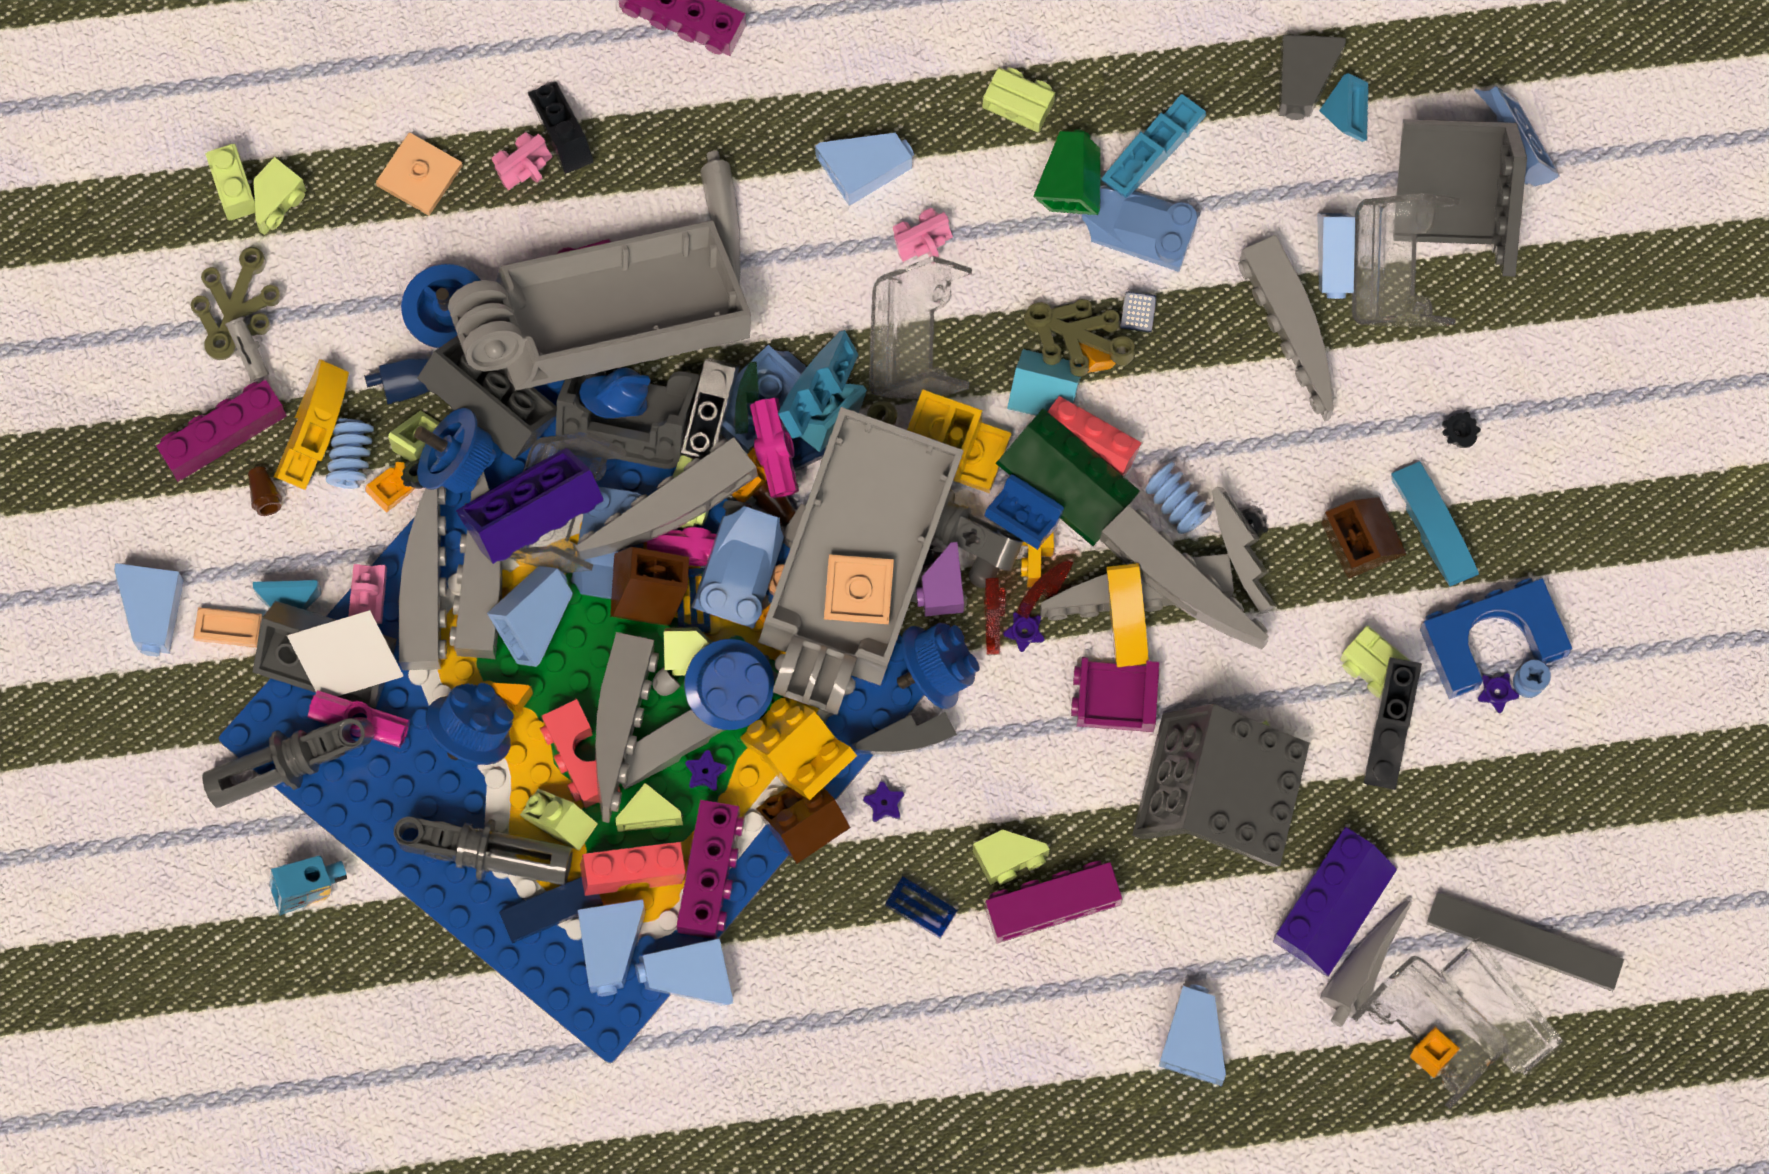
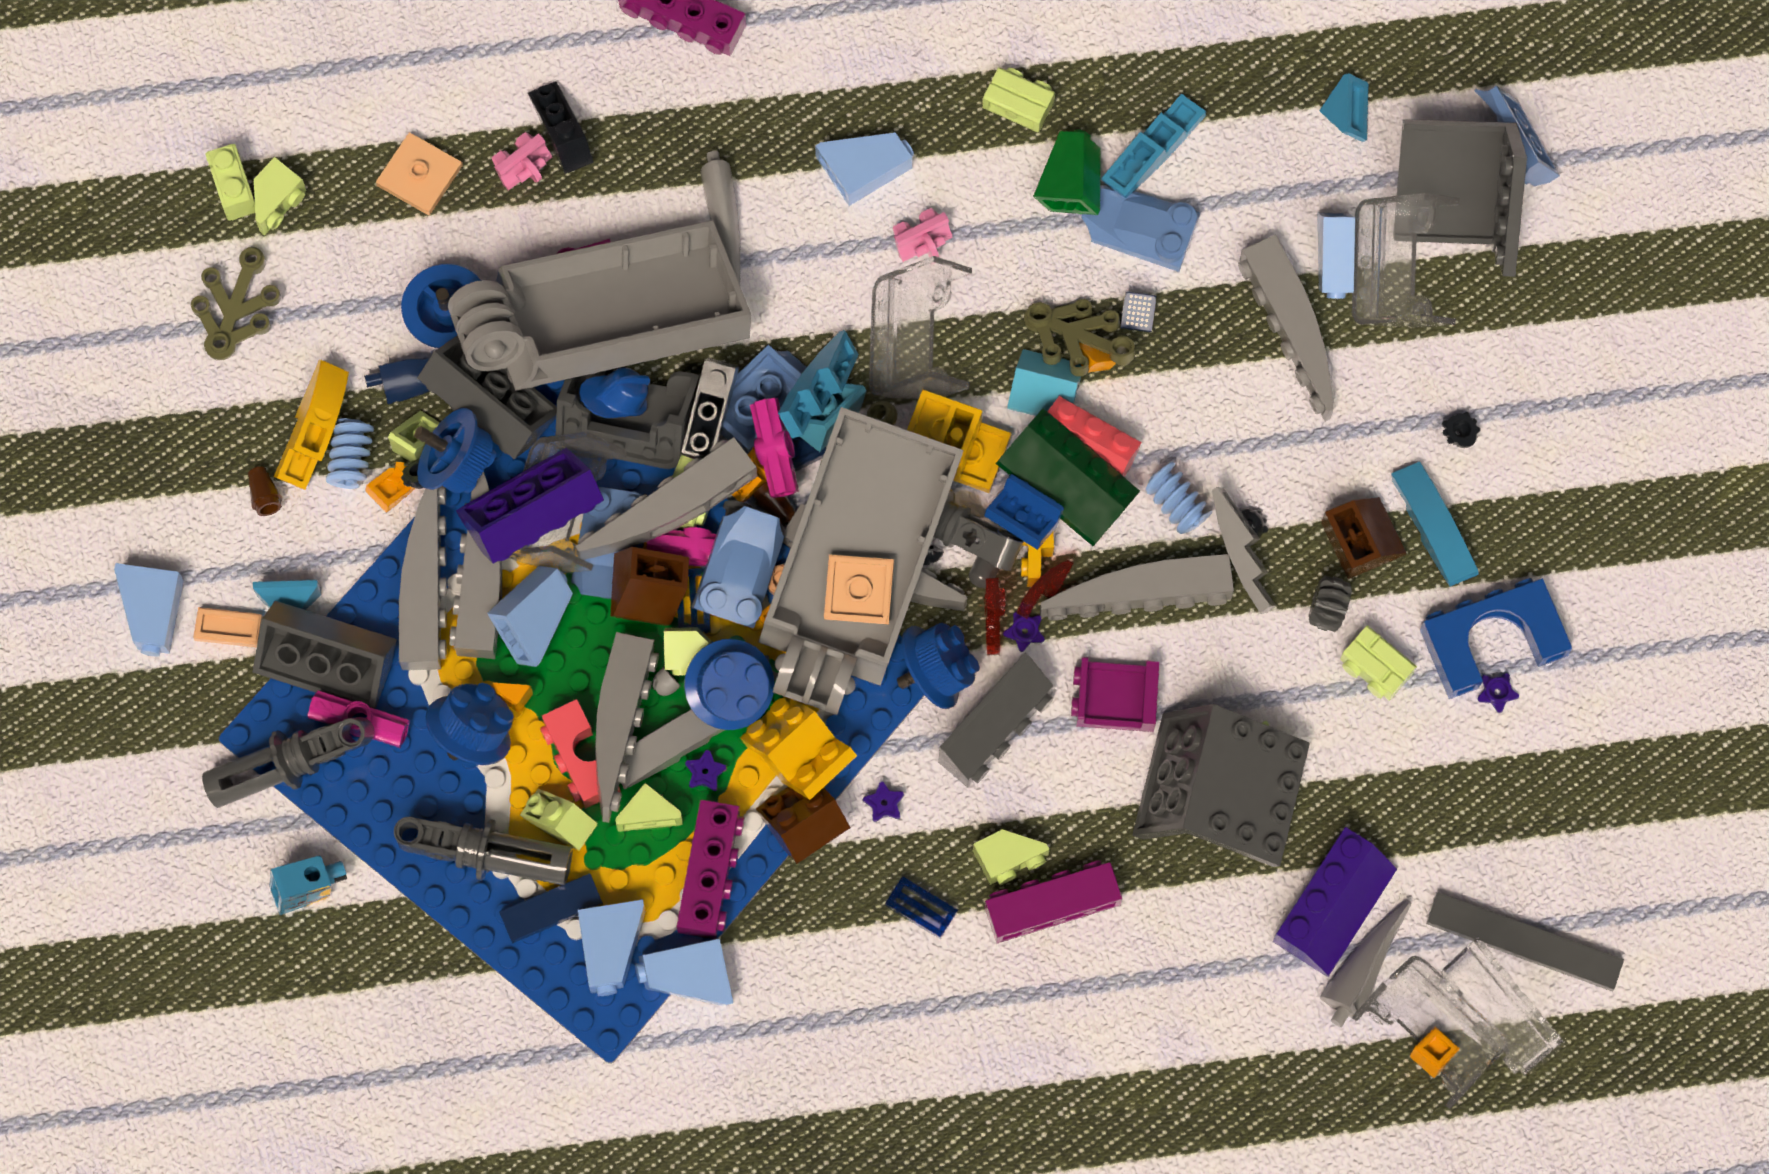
magenta brick [156,379,287,482] -> none
light grey pin [225,316,269,382] -> none
white sticker [287,610,404,696] -> none
bright pink hips [349,564,387,624] -> none
coral arch [580,842,685,896] -> none
clear green slope [734,361,759,434] -> none
dark grey slope [850,712,957,755] -> none
medium lavender slope [916,542,964,616] -> none
light grey slope [1100,505,1269,649] -> none
yellow slope [1106,563,1149,667] -> none
light blue slope [1158,984,1226,1086] -> none
dark grey slope [1279,35,1346,120] -> none
black slope [1363,657,1422,790] -> none
medium blue wheel [1513,660,1551,698] -> none
none -> dark grey slope [938,653,1054,788]
none -> dark grey gear [1308,575,1352,632]

